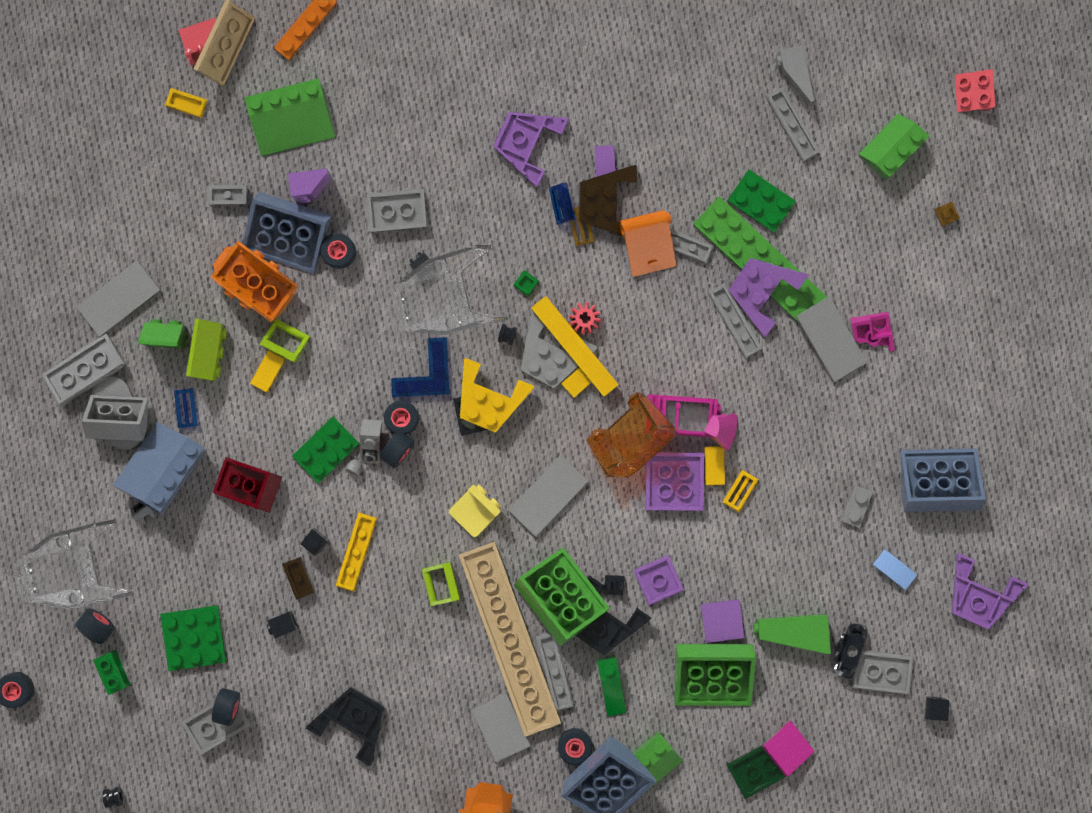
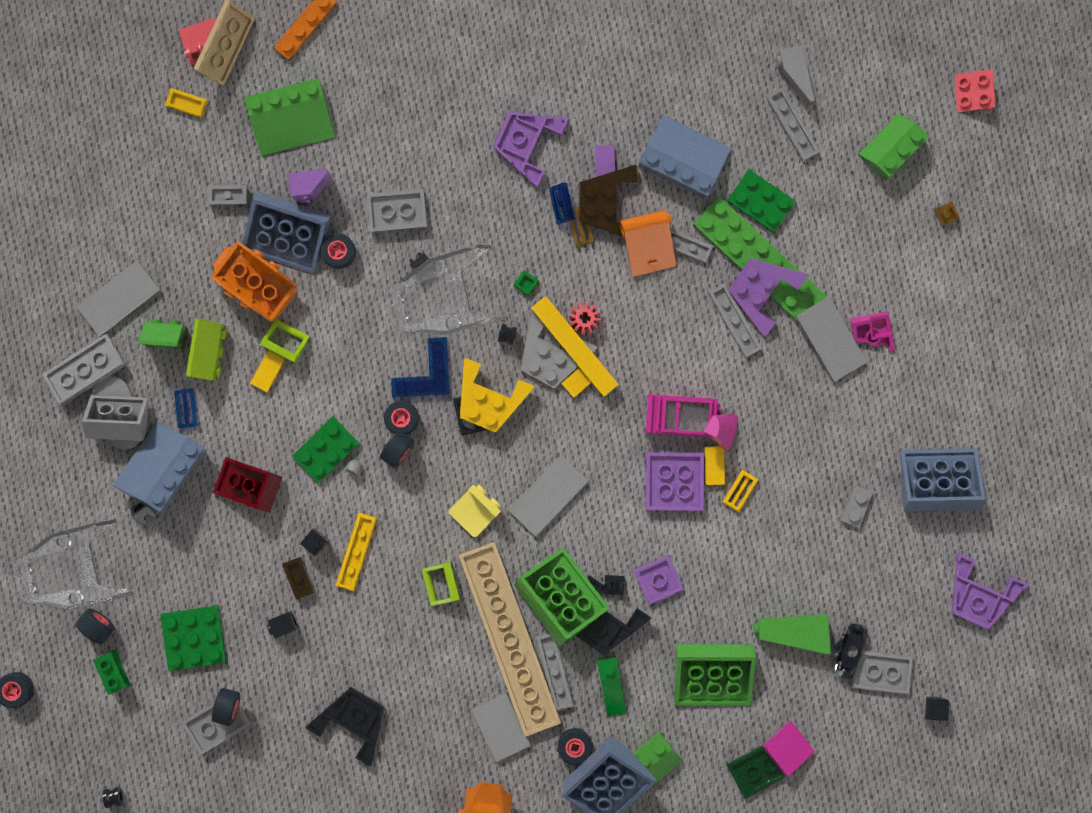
light grey slope [360,419,382,464] -> none
clear orange windscreen [586,392,678,478] -> none
medium lavender tile [701,599,744,643] -> none
light blue slope [873,549,917,590] -> none
none -> sand blue slope [638,115,731,199]

